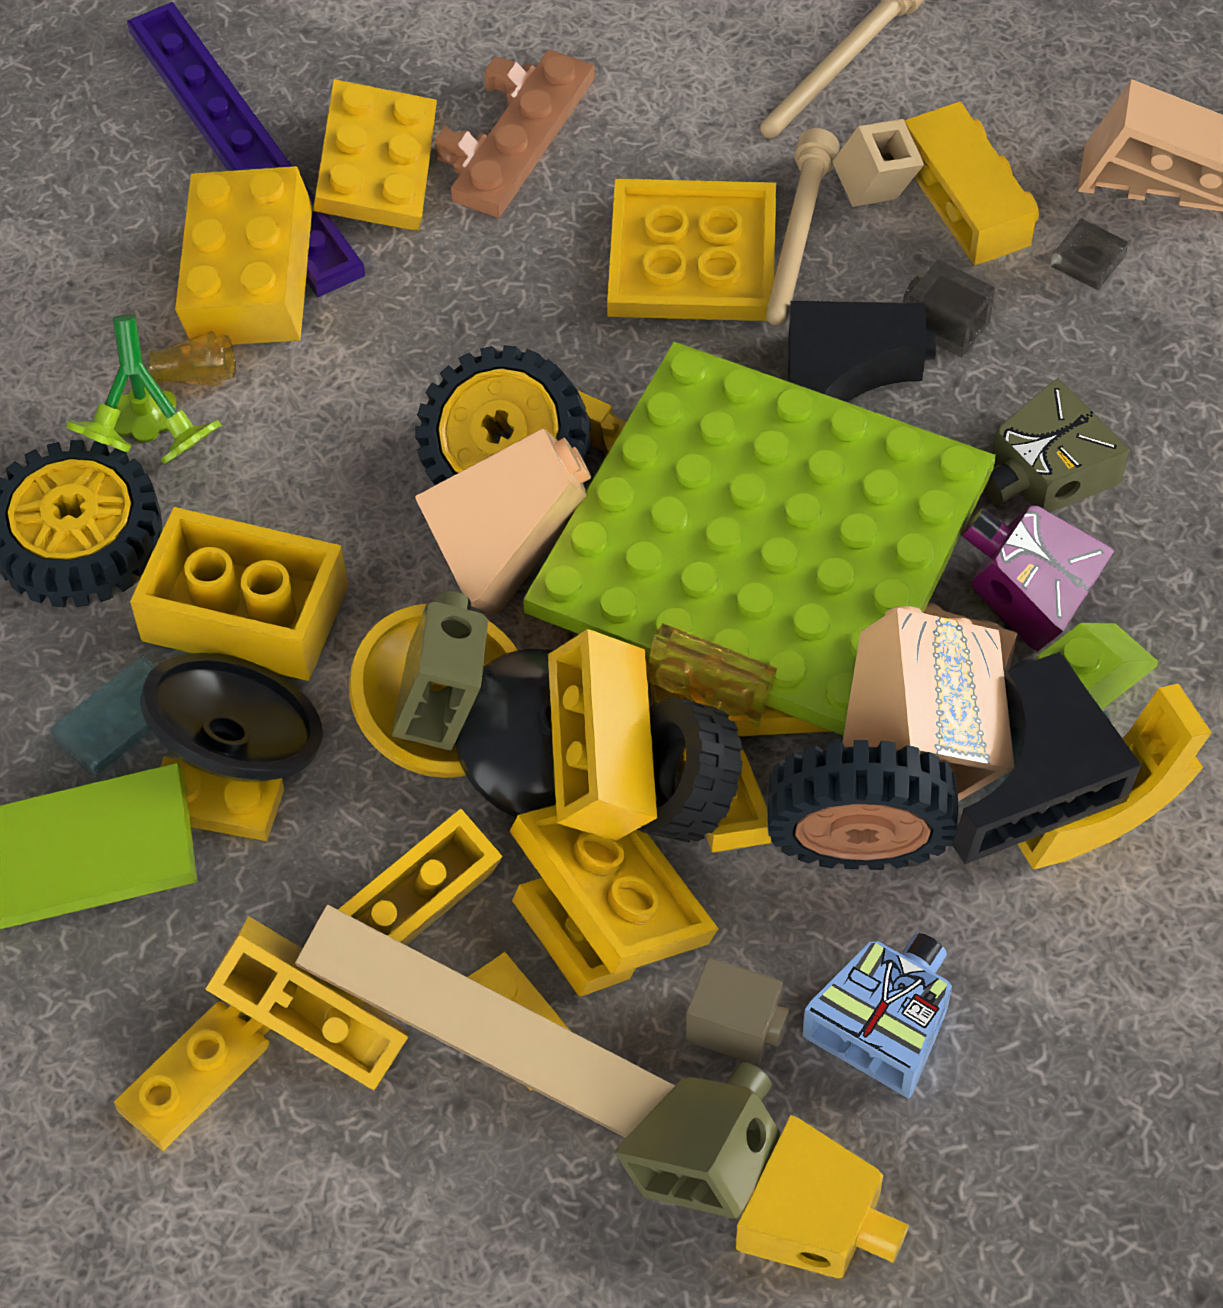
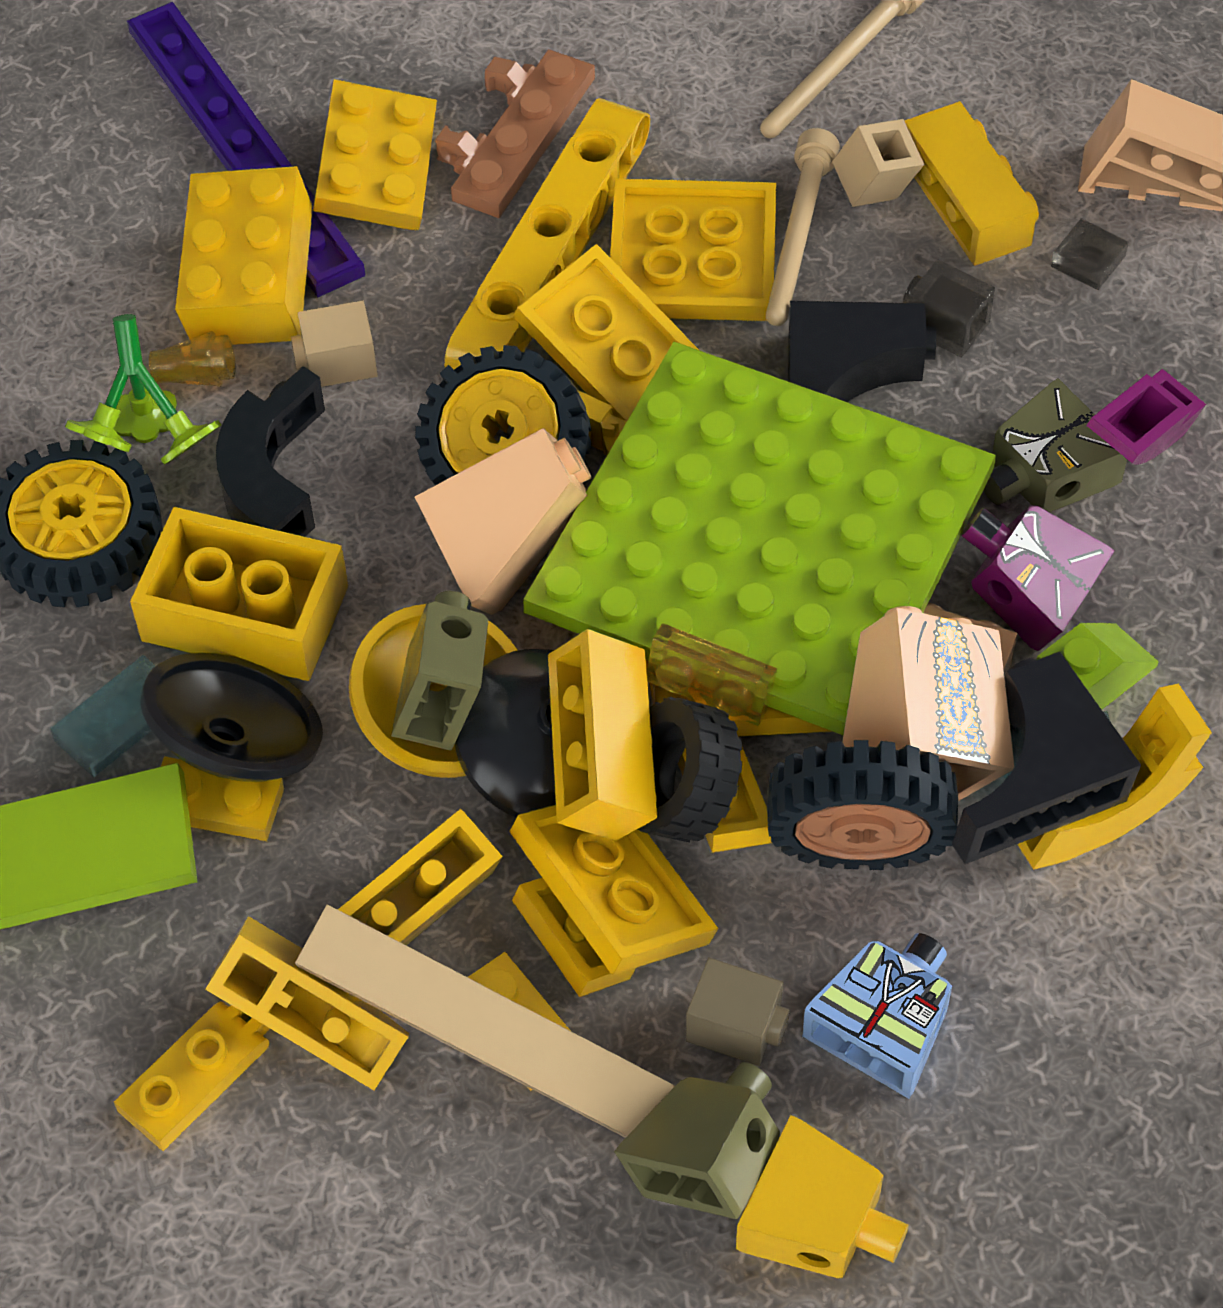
none -> black arch [216,366,325,537]
none -> tan brick [291,300,378,387]
none -> yellow beam [444,98,651,370]
none -> yellow plate [514,244,699,421]
none -> magenta slope [1086,369,1207,465]

